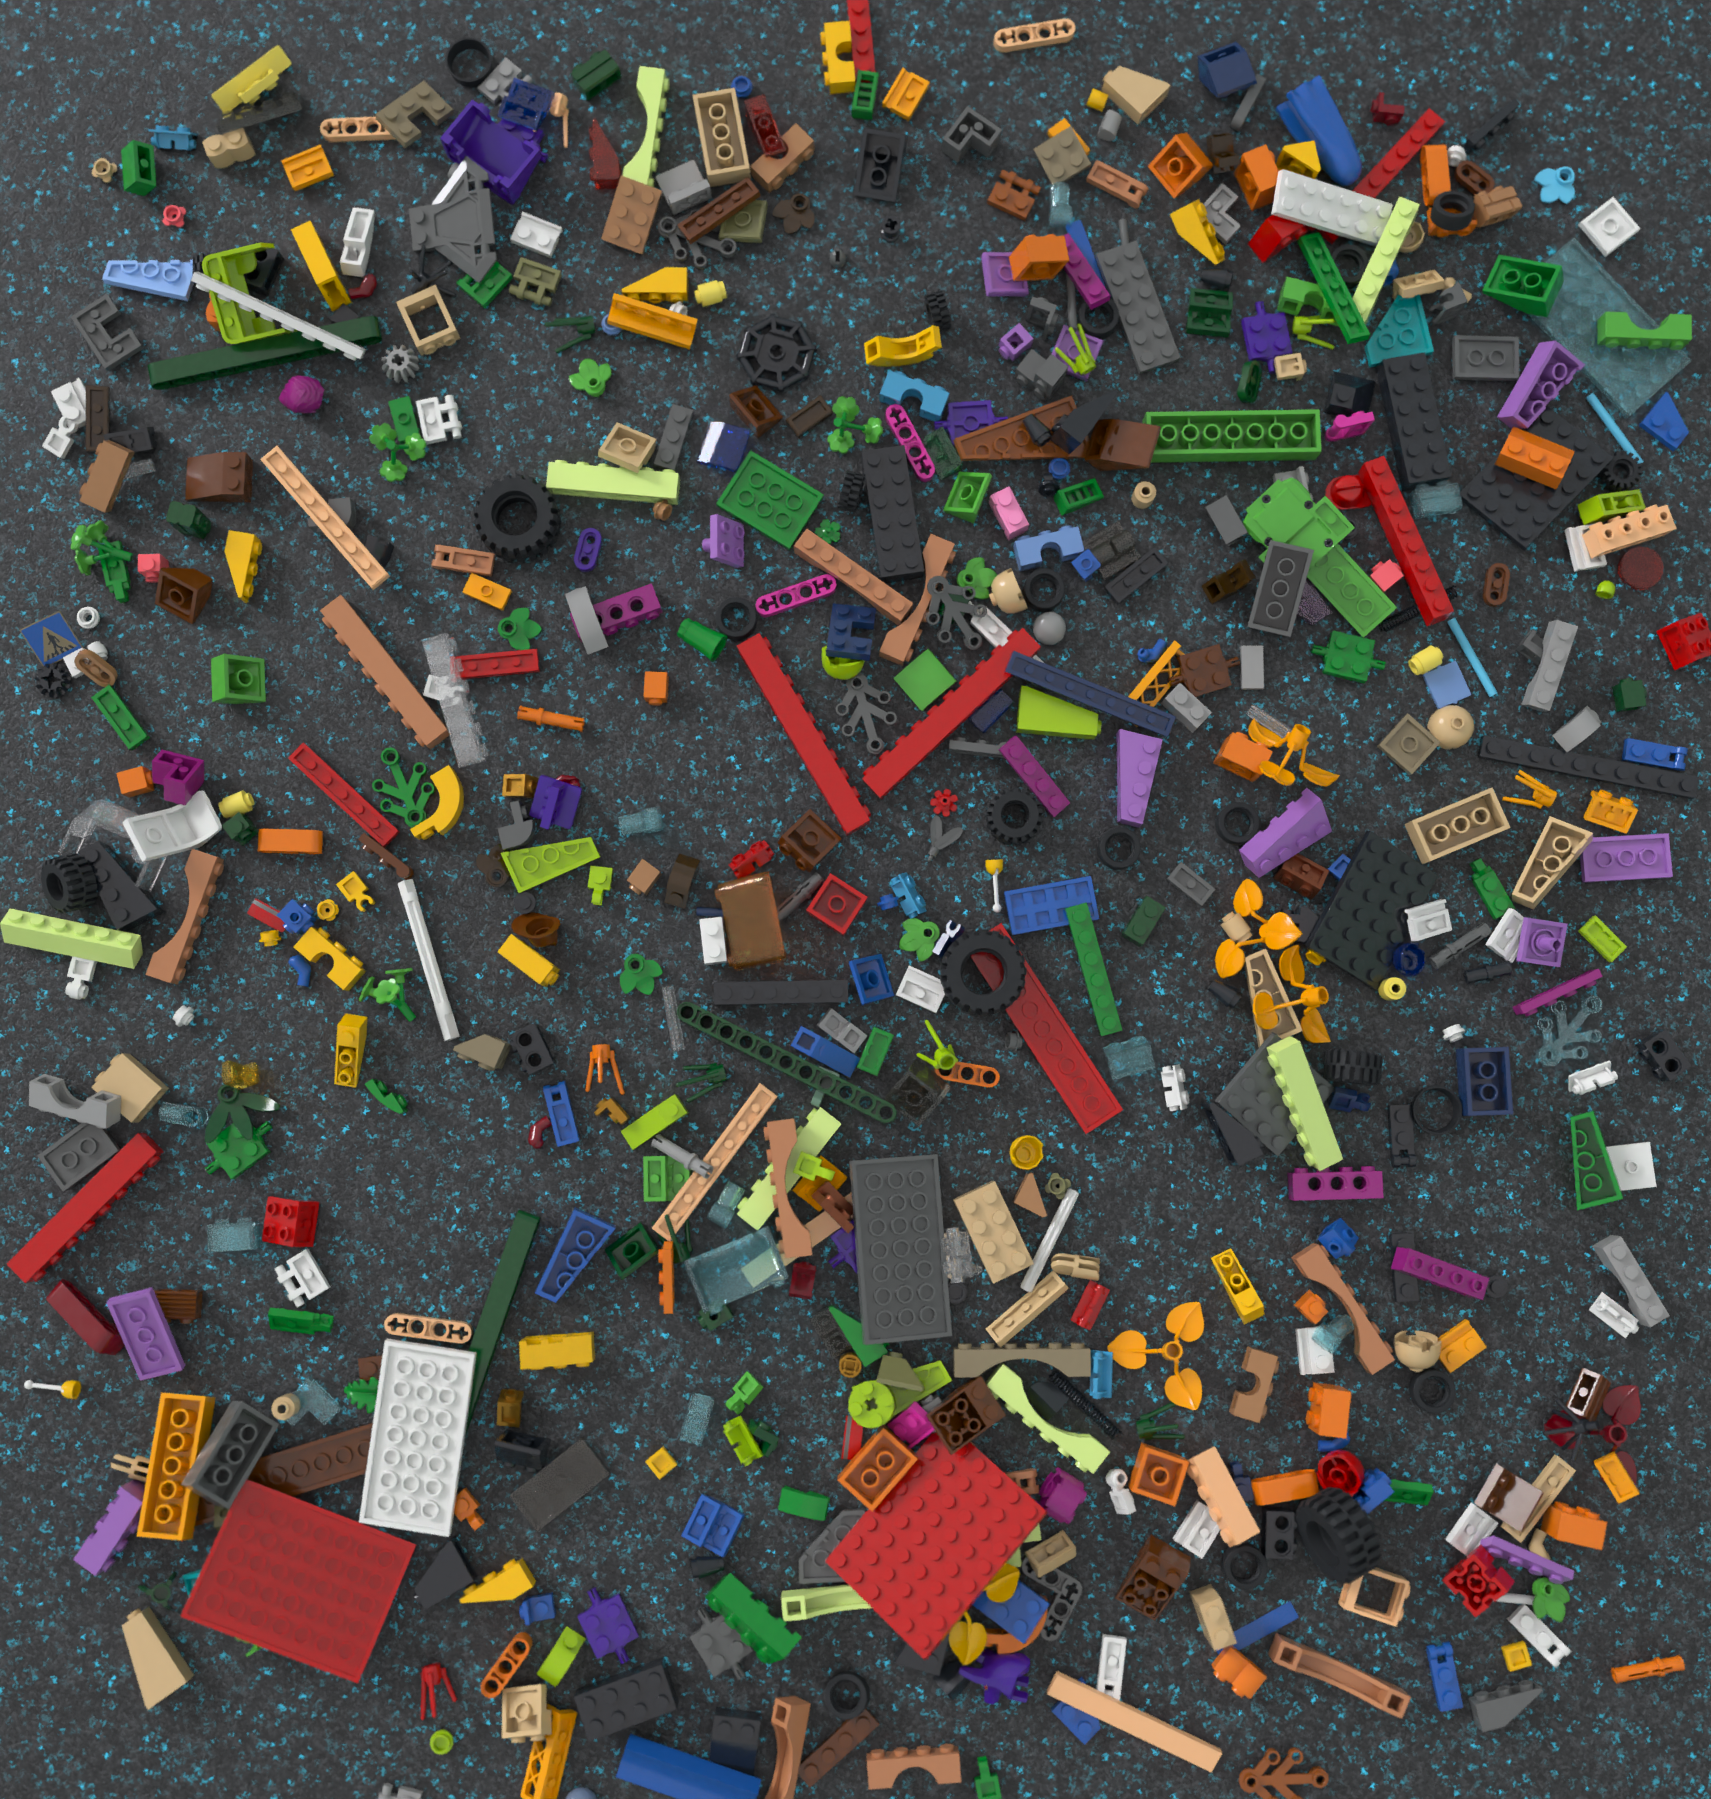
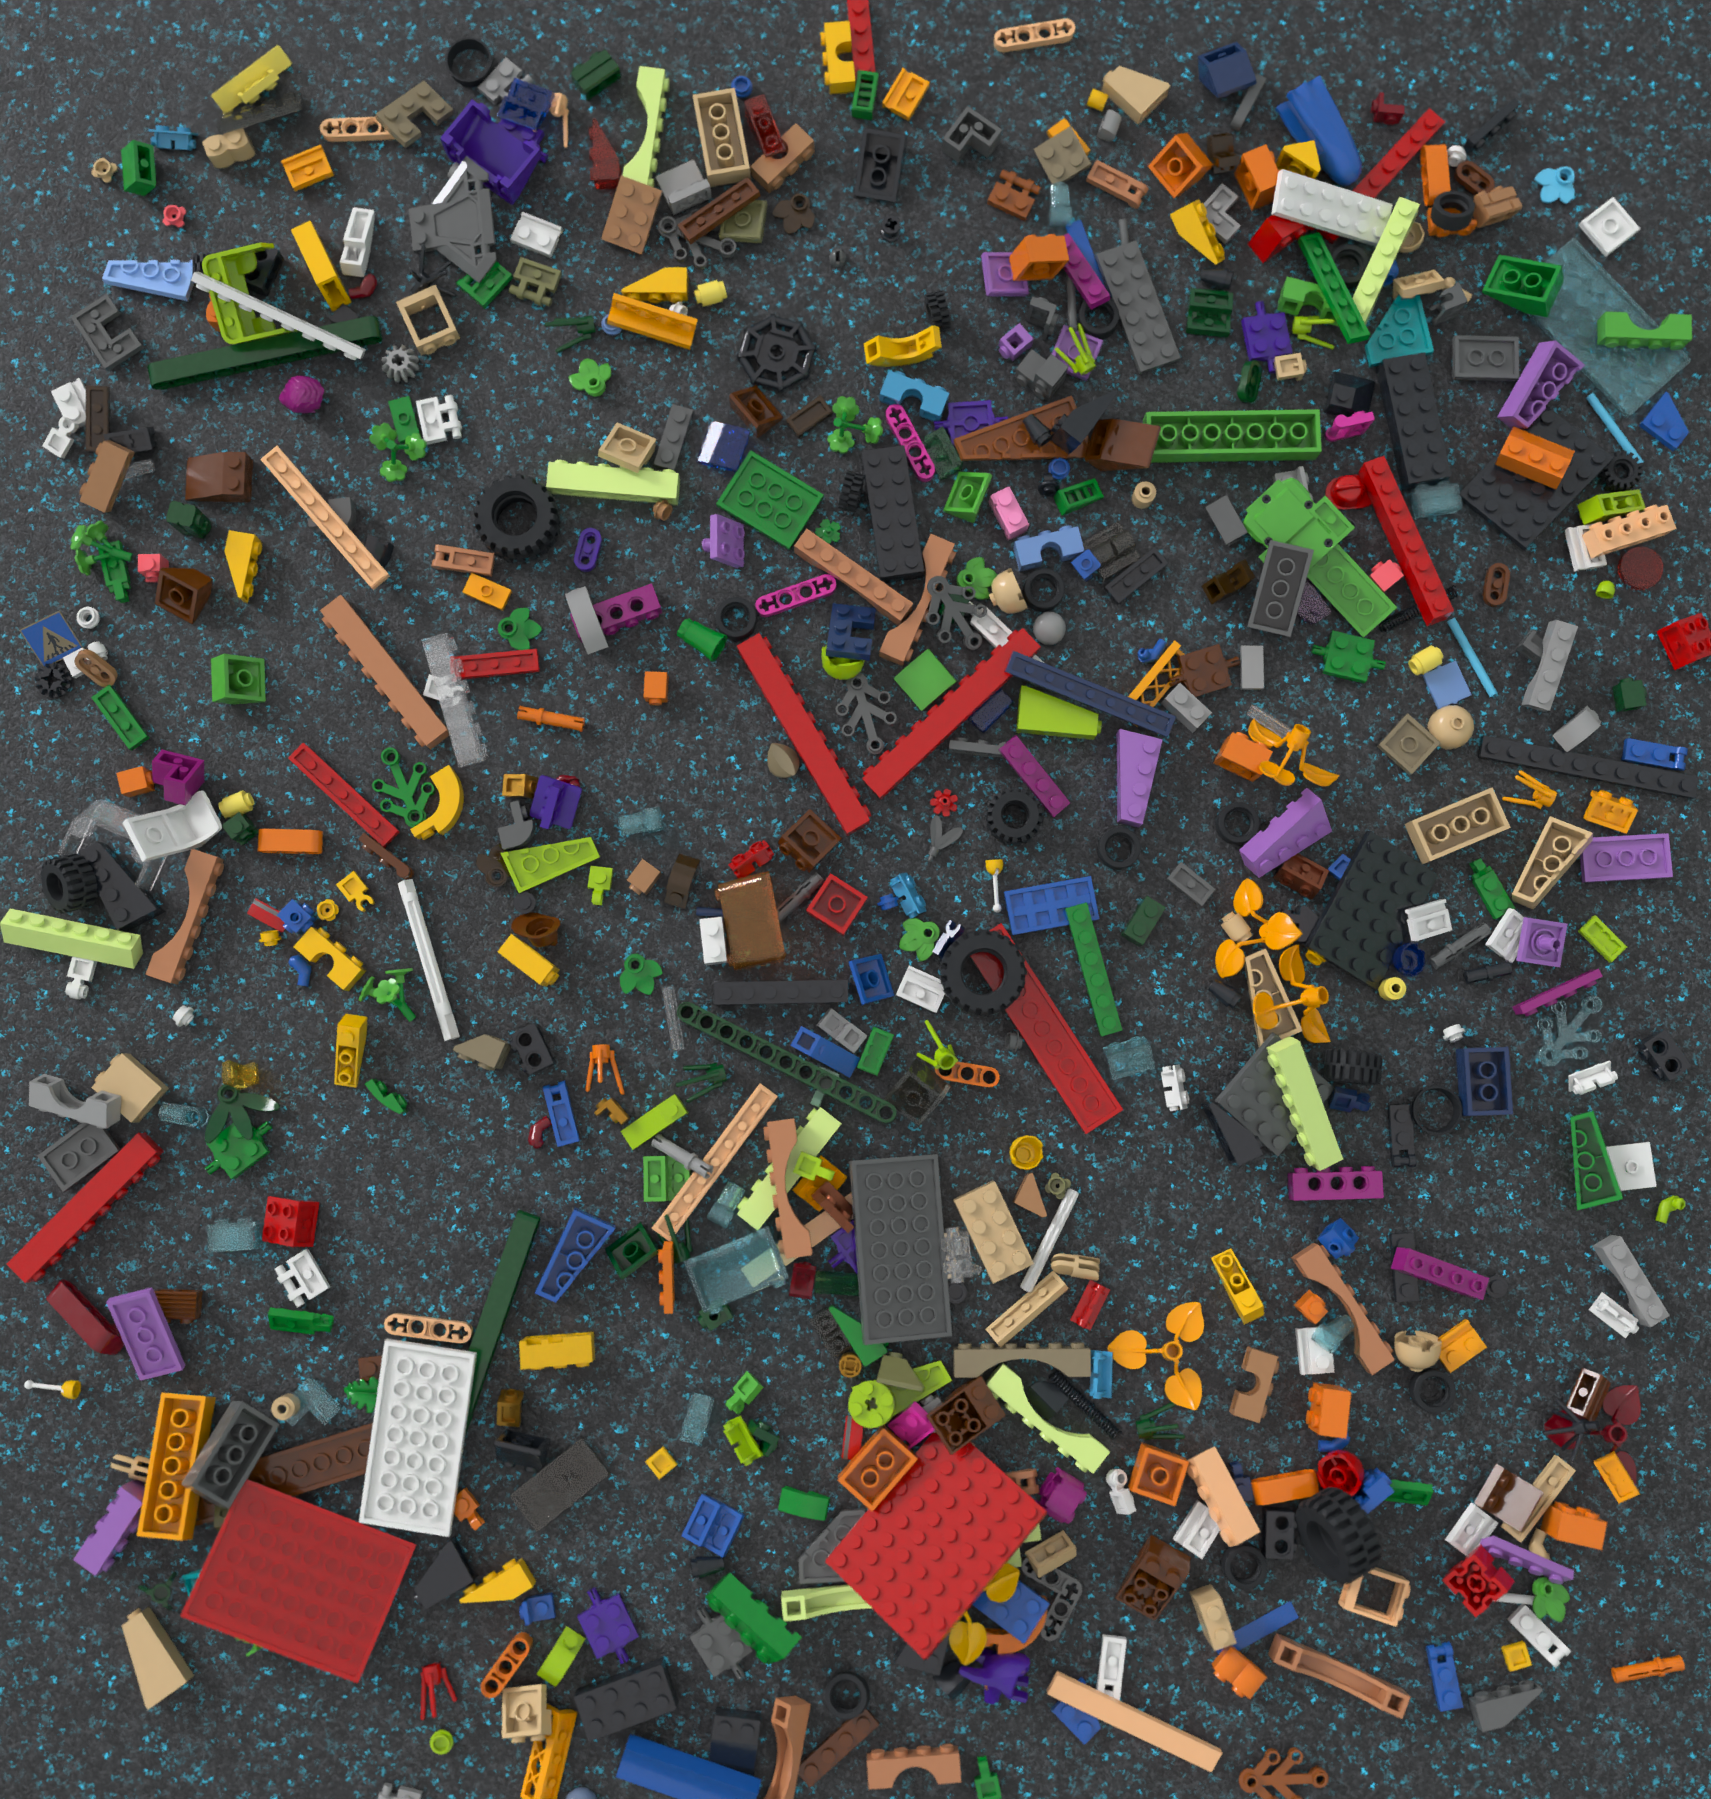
none -> dark tan piece [767,743,800,778]
none -> clear green plate [815,1271,859,1296]
none -> lime arm [1655,1196,1685,1224]

